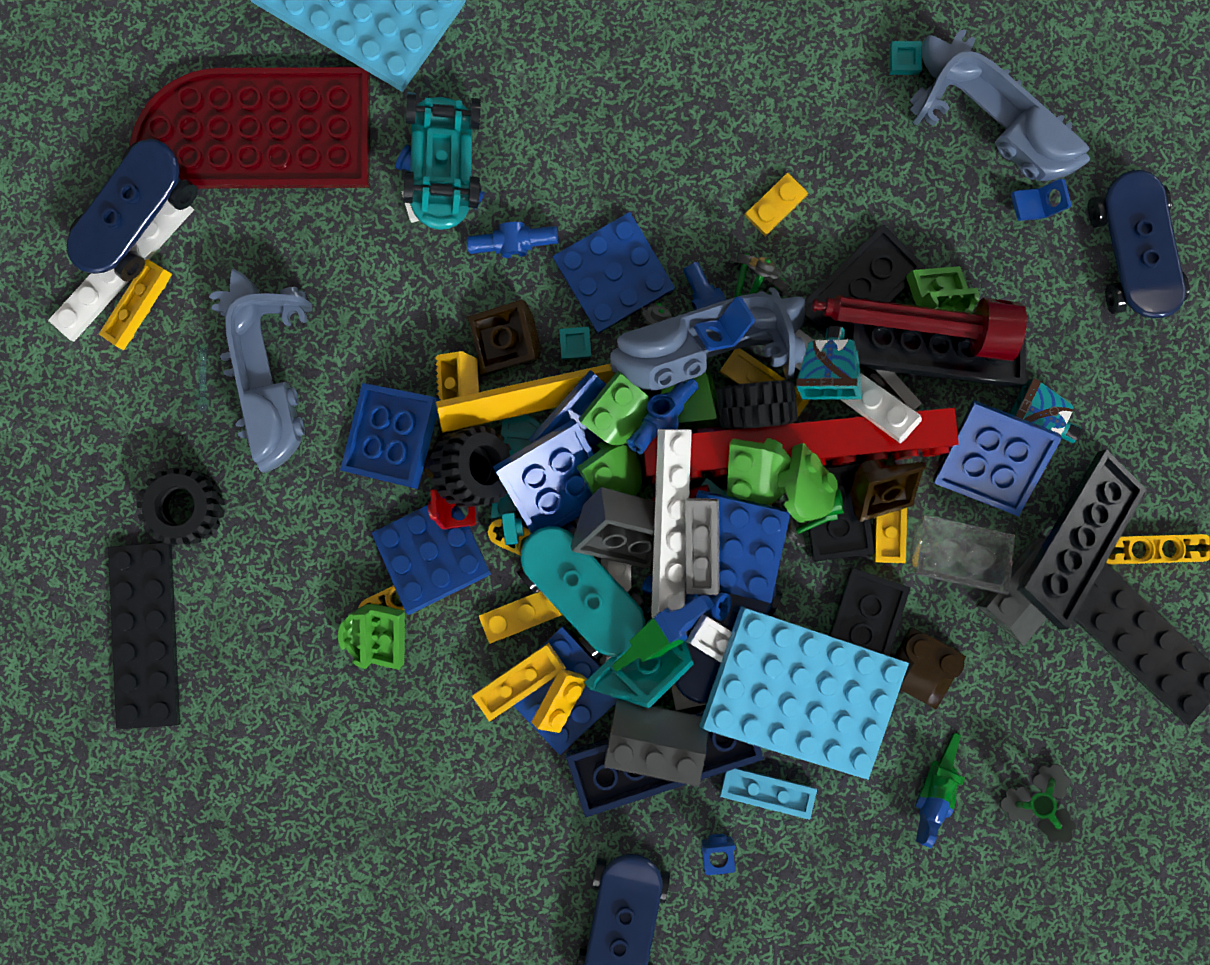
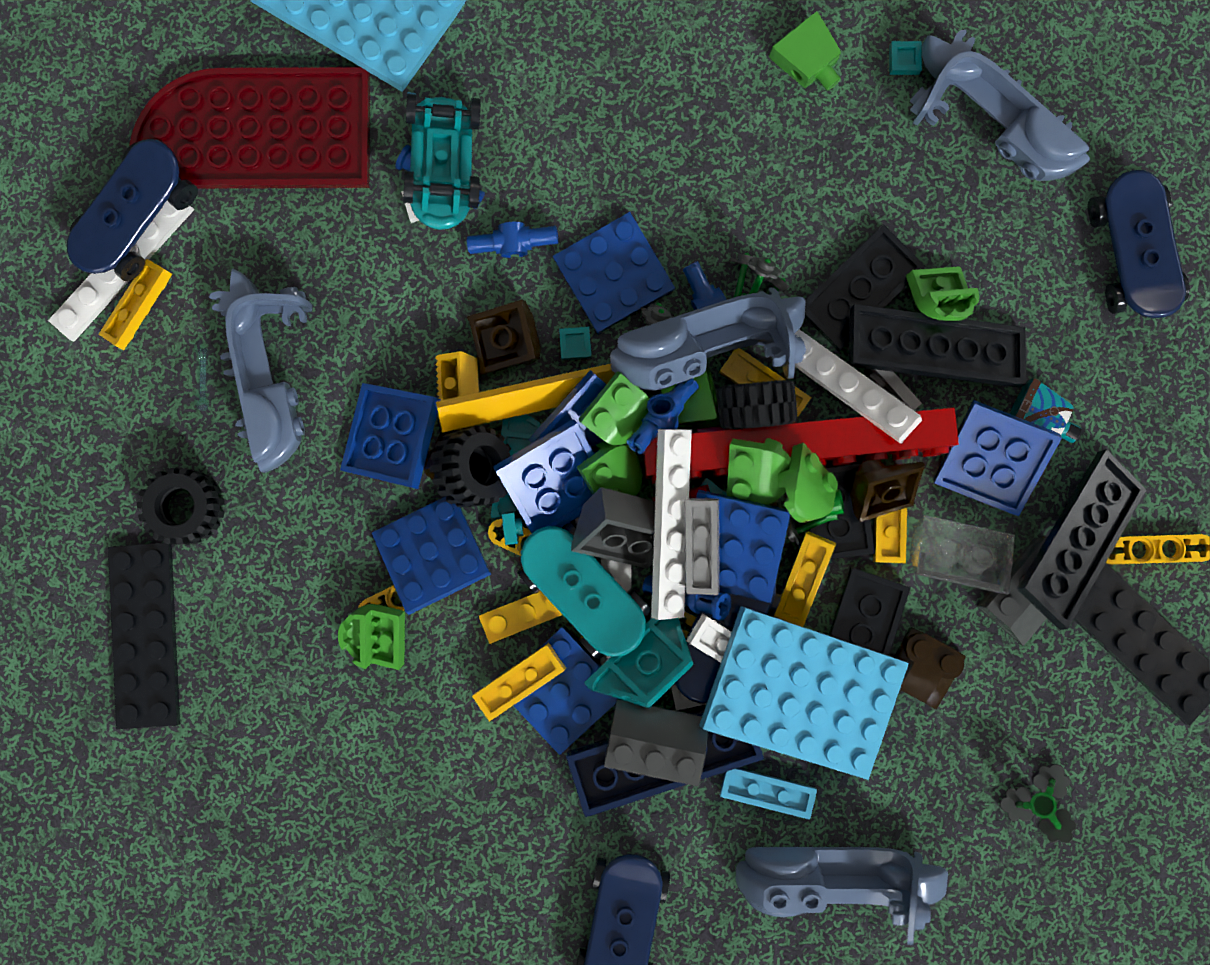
red bracket [428,489,476,530] -> none
yellow plate [531,669,587,733] -> none
animal [612,595,714,672] -> none
blue bracket [694,296,755,351] -> none
blue bracket [701,834,736,875] -> none
yellow plate [745,172,809,237] -> none
torso [796,326,862,399] -> none
dark red piece [812,294,1027,361] -> none
animal [915,733,965,848] -> none
blue bracket [1011,179,1071,221] -> none
none -> sand blue piece [736,847,948,945]
none -> bright green torso [769,11,841,91]
none -> yellow plate [774,531,837,627]

